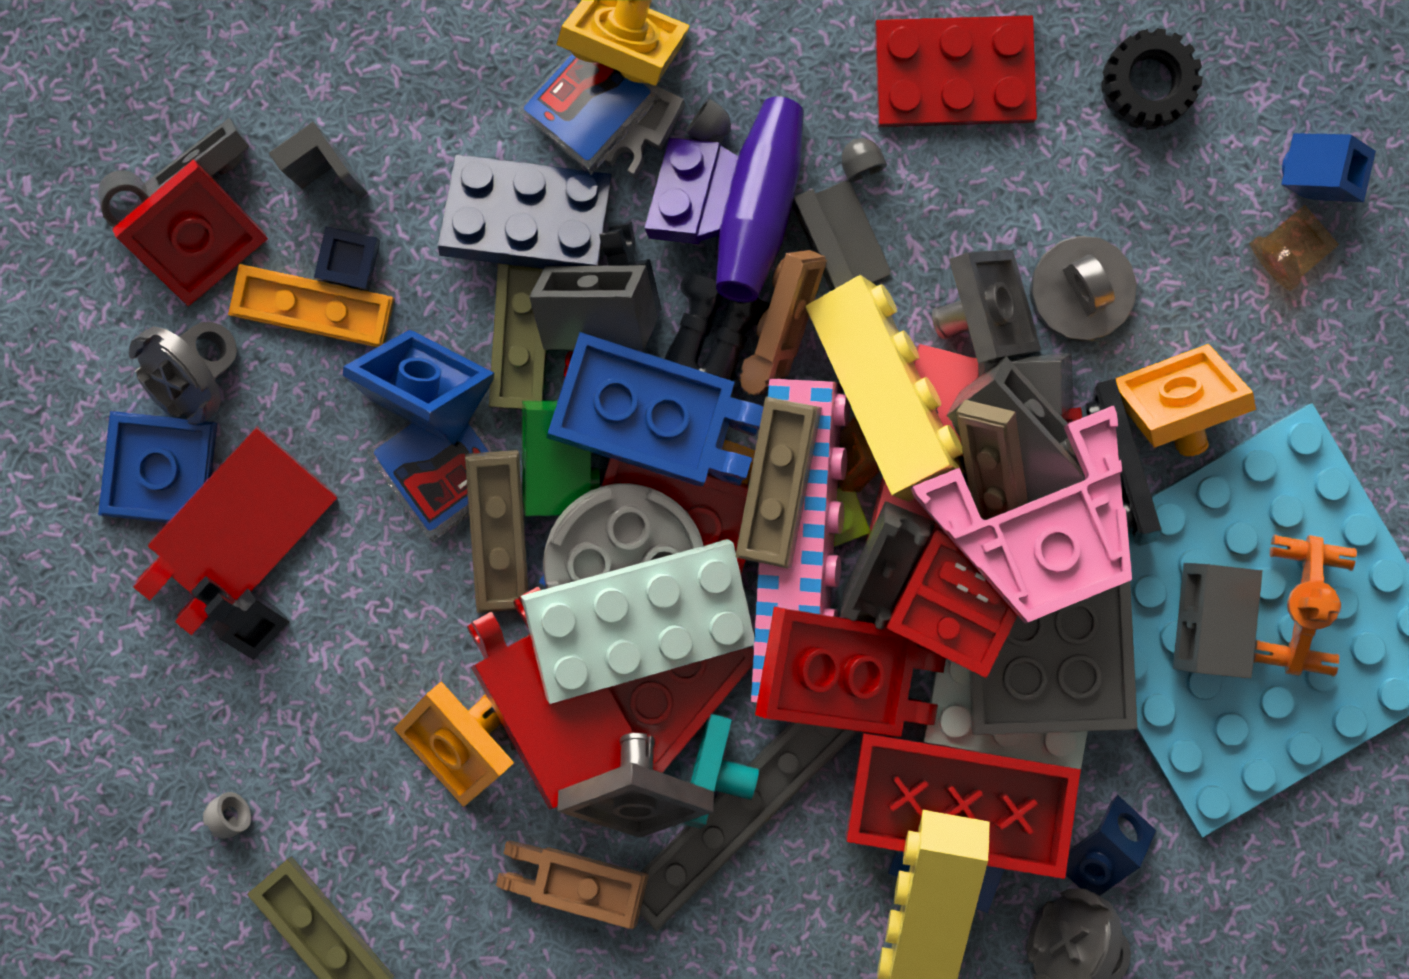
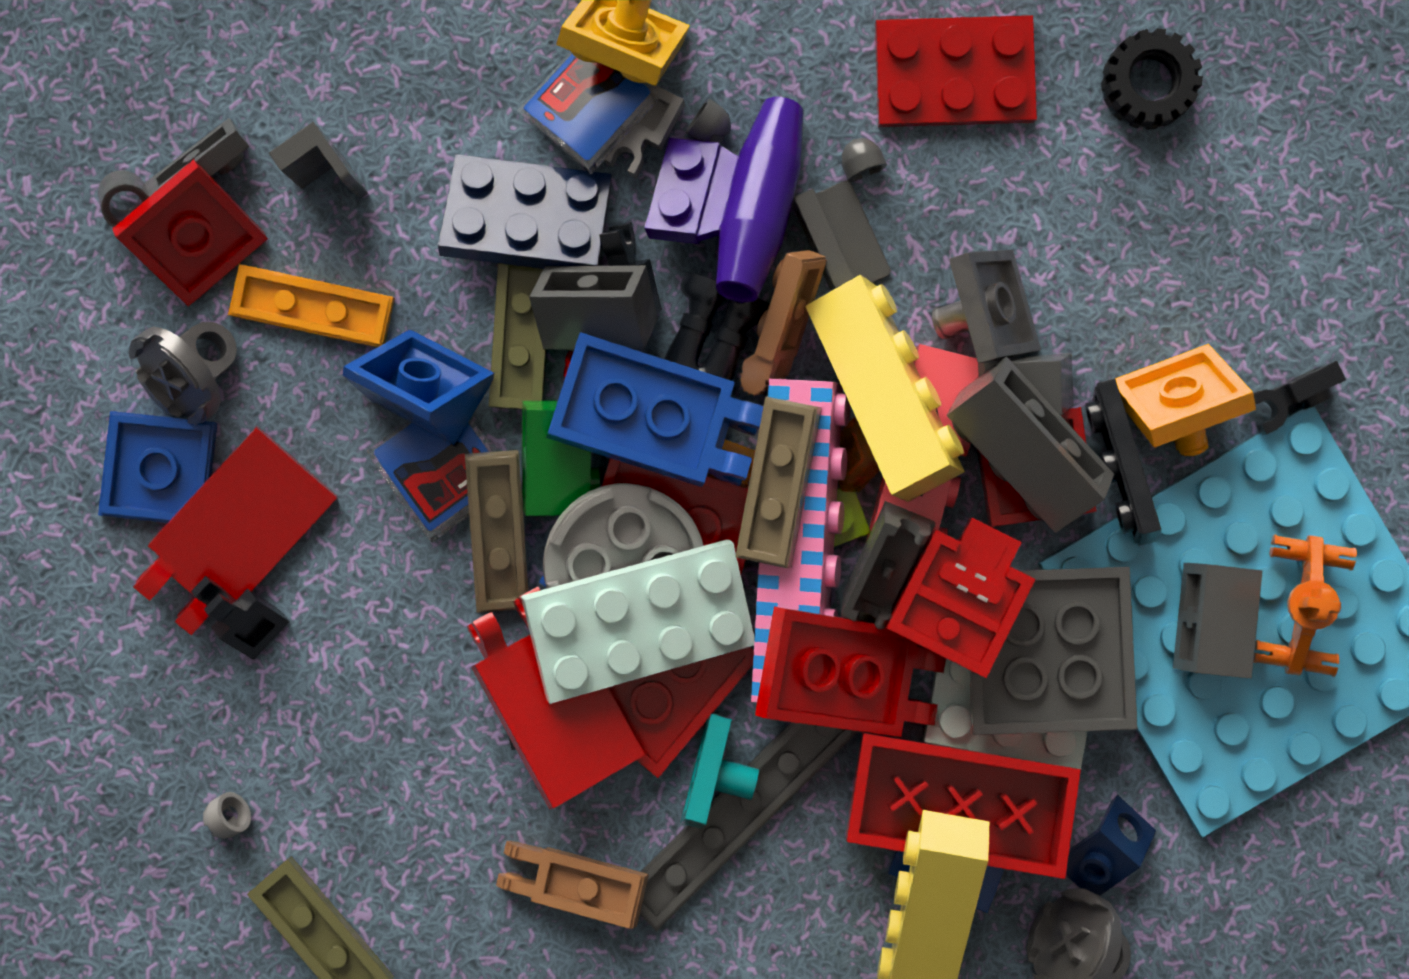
dark blue plate [314,226,380,291] -> none
light orange tile [394,682,514,807] -> none
flat silver tile [557,733,714,838] -> none
bright pink wing [911,405,1132,624] -> none
dark tan tile [956,400,1028,520] -> none
flat silver tile [1030,236,1137,342] -> none
clear orange tile [1249,205,1339,292] -> none
blue brick [1281,133,1376,202] -> none
none -> black plate [1253,361,1346,435]

